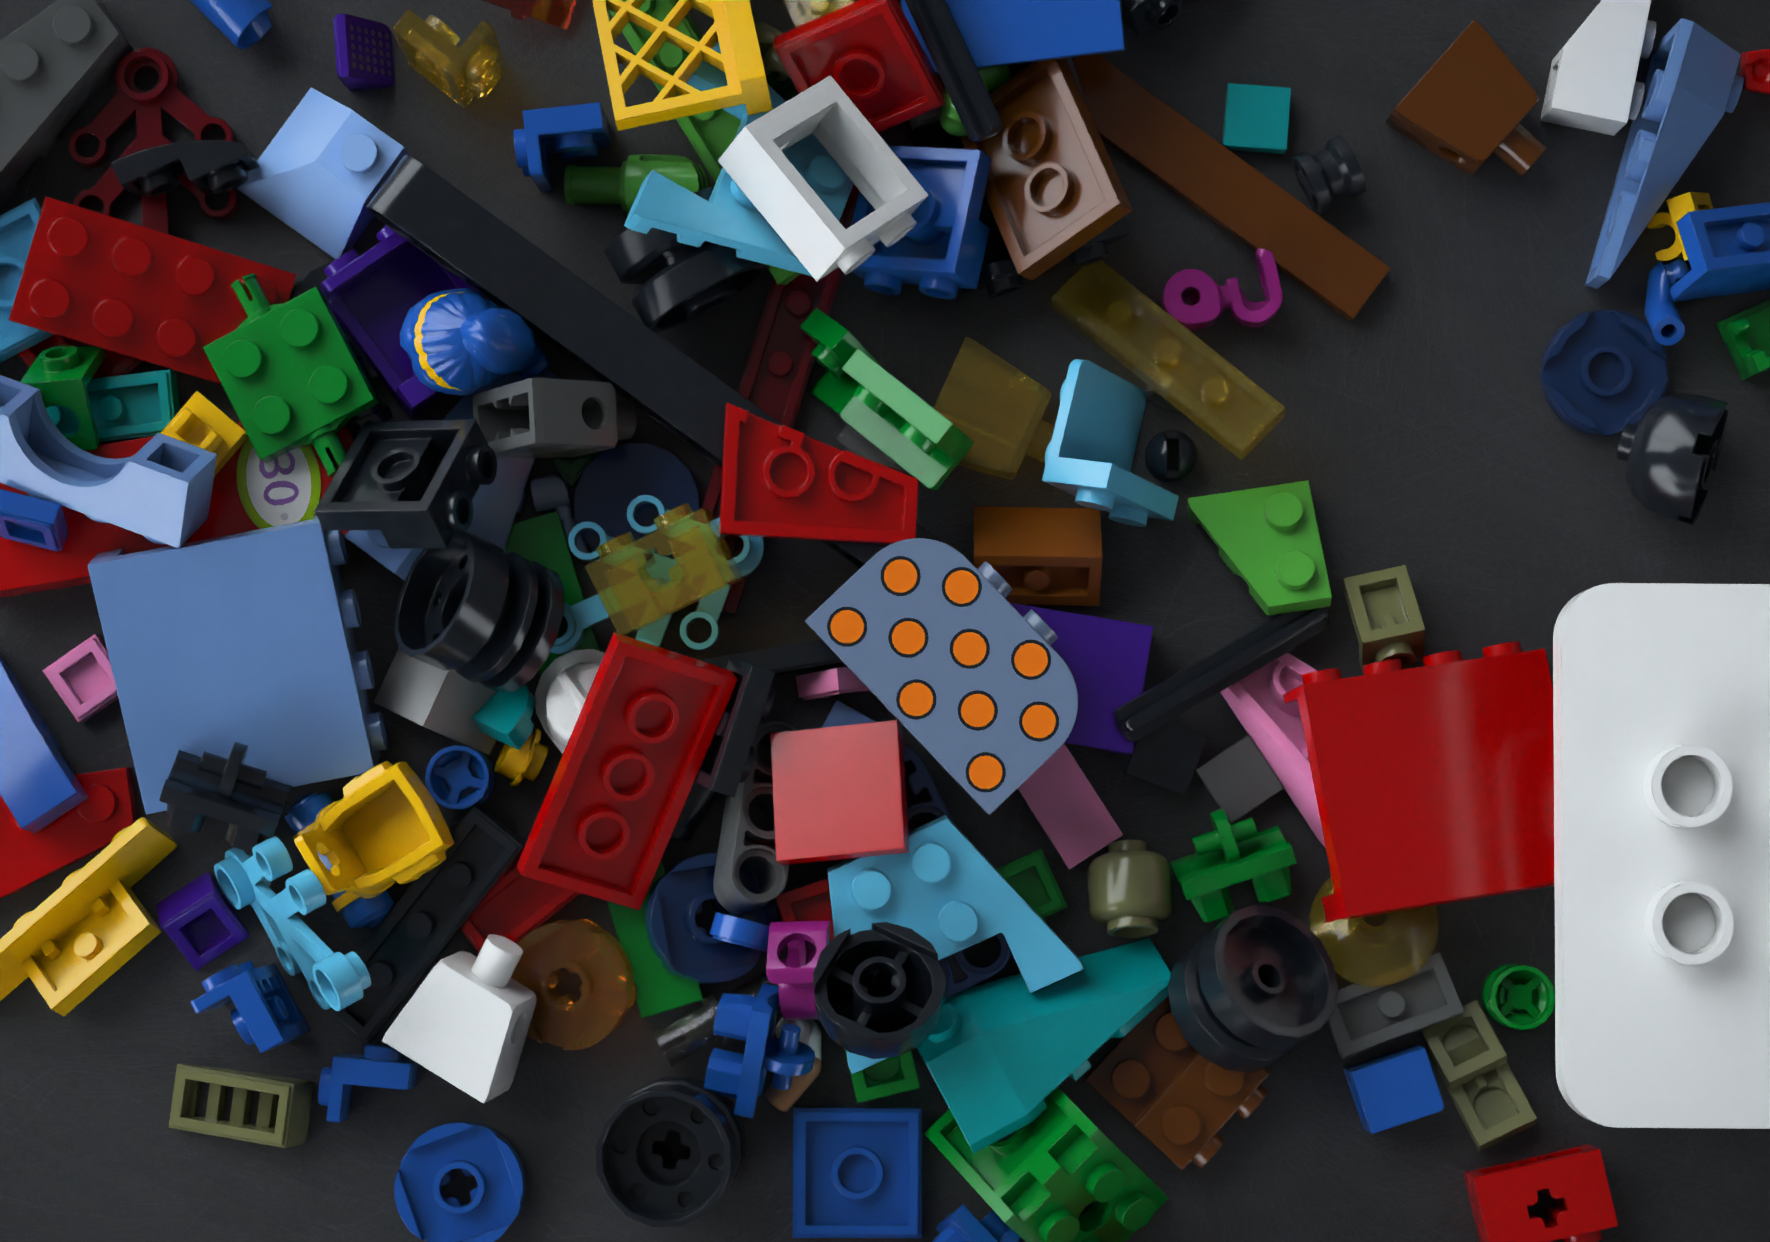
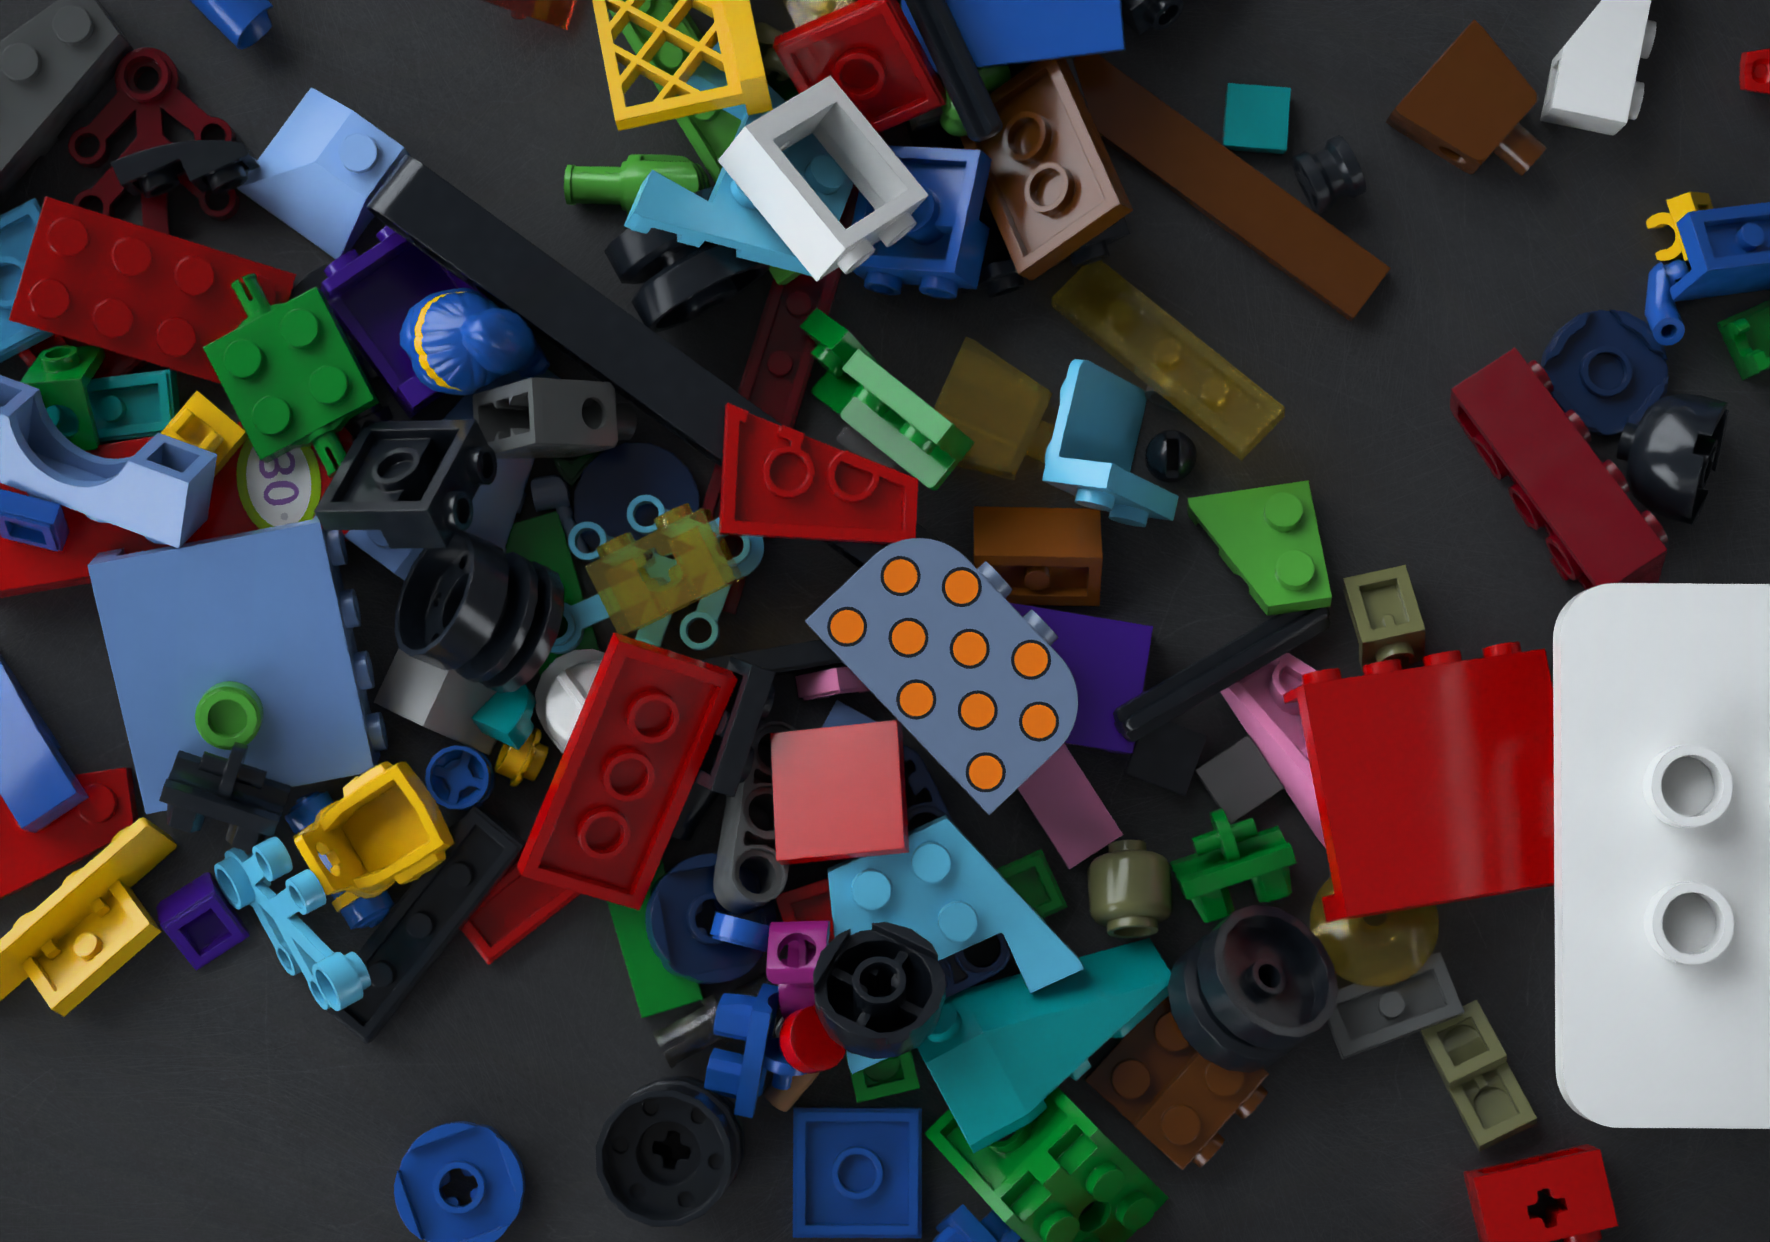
bright pink tile [42,634,119,723] -> none
olive slope [168,1063,314,1148] -> none
blue bracket [190,960,311,1053] -> none
blue bracket [318,1044,419,1123] -> none
dark purple slope [333,14,395,91] -> none
white torso [382,934,537,1104] -> none
clear yellow bracket [392,9,503,108] -> none
clear orange plate [511,918,637,1050] -> none
blue bracket [513,102,612,192] -> none
magenta leg [1161,248,1282,331] -> none
blue panel [1343,1044,1444,1134] -> none
green wheel [1480,963,1555,1030] -> none
medium blue wedge [1585,18,1744,289] -> none
none -> bright green tile [195,681,264,750]
none -> red tile [779,1005,846,1074]
none -> dark red wedge [1450,347,1668,590]

